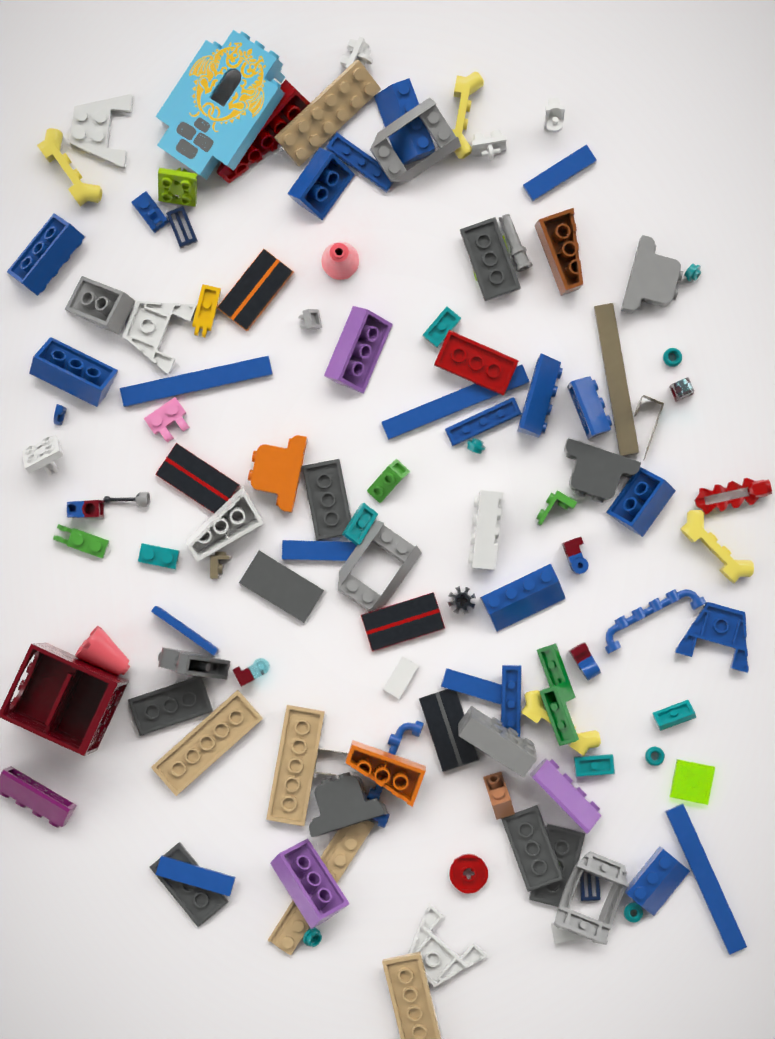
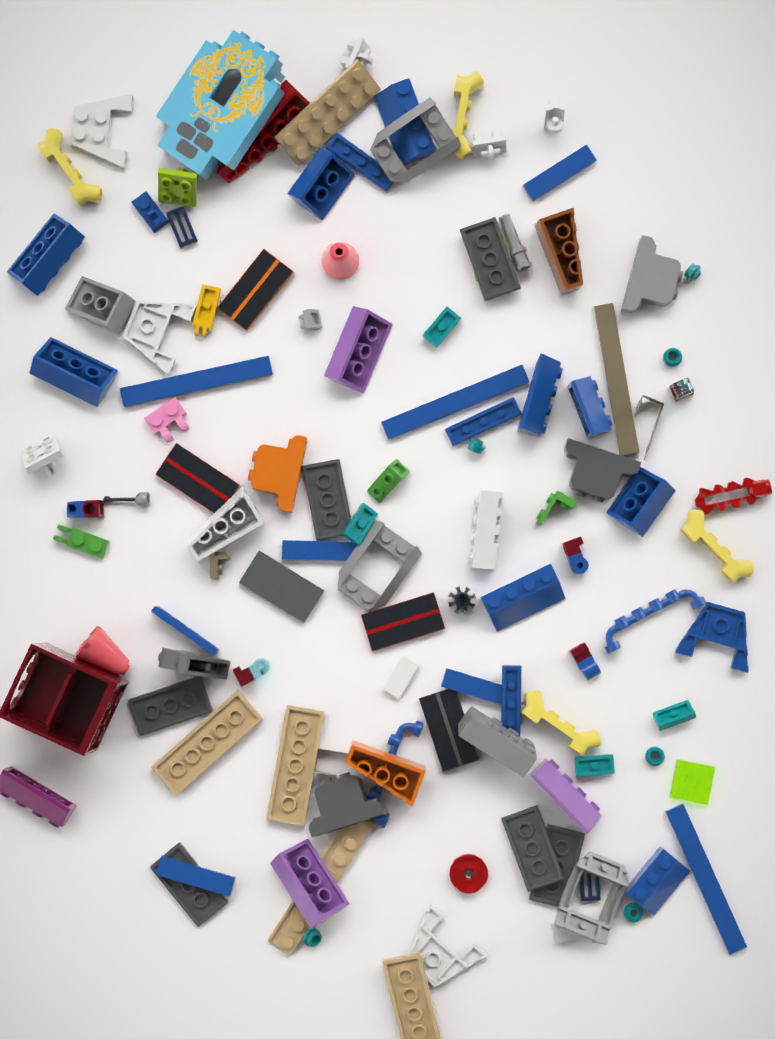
blue tile [53,404,67,426] -> none
teal plate [138,543,180,569] -> none
red tile [434,330,519,396] -> none
nougat slope [483,771,515,820] -> none
green bracket [537,643,579,746] -> none

